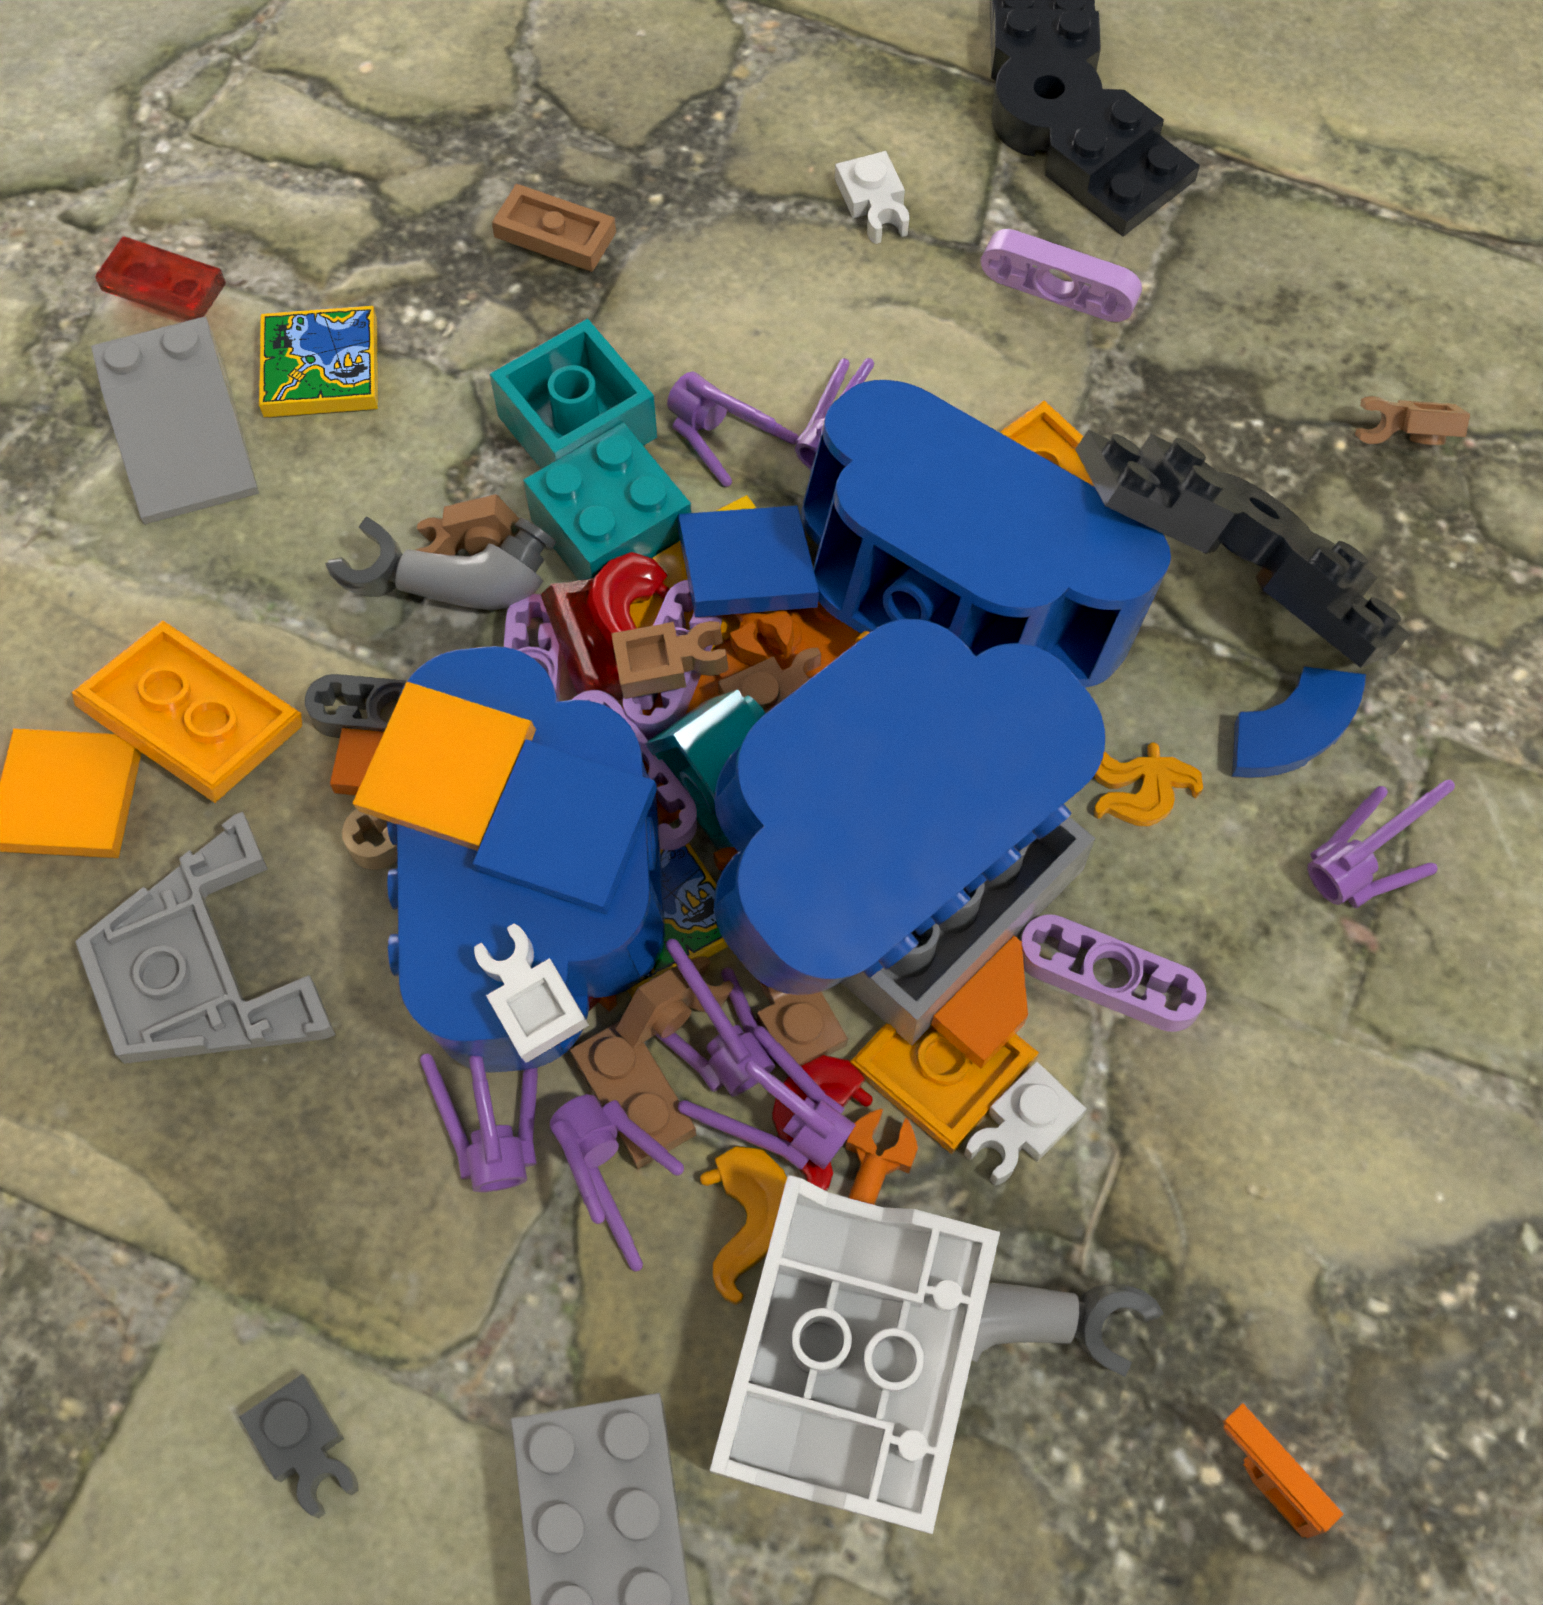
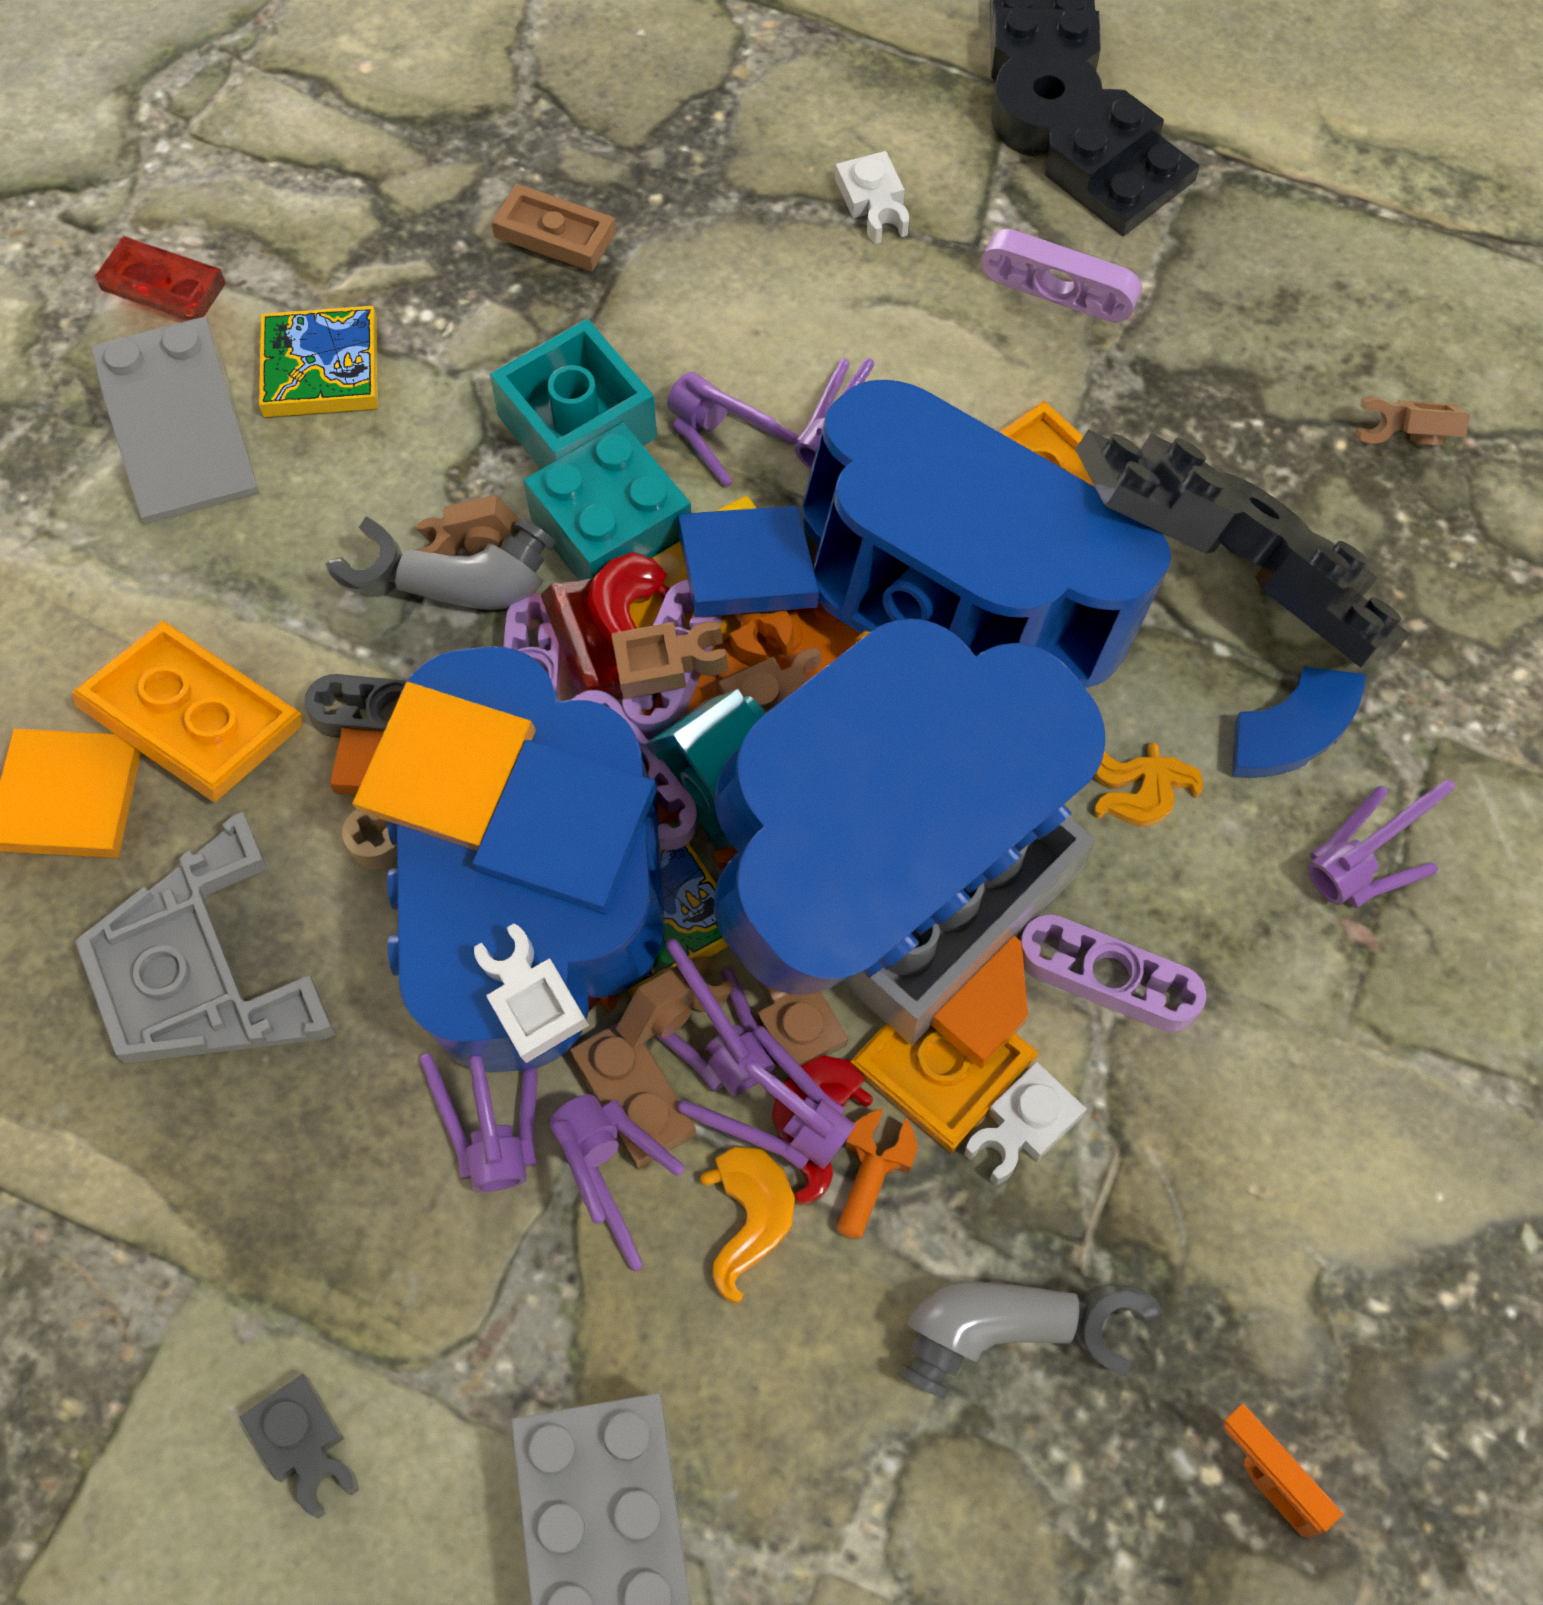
white piece [710,1175,1000,1534] -> none

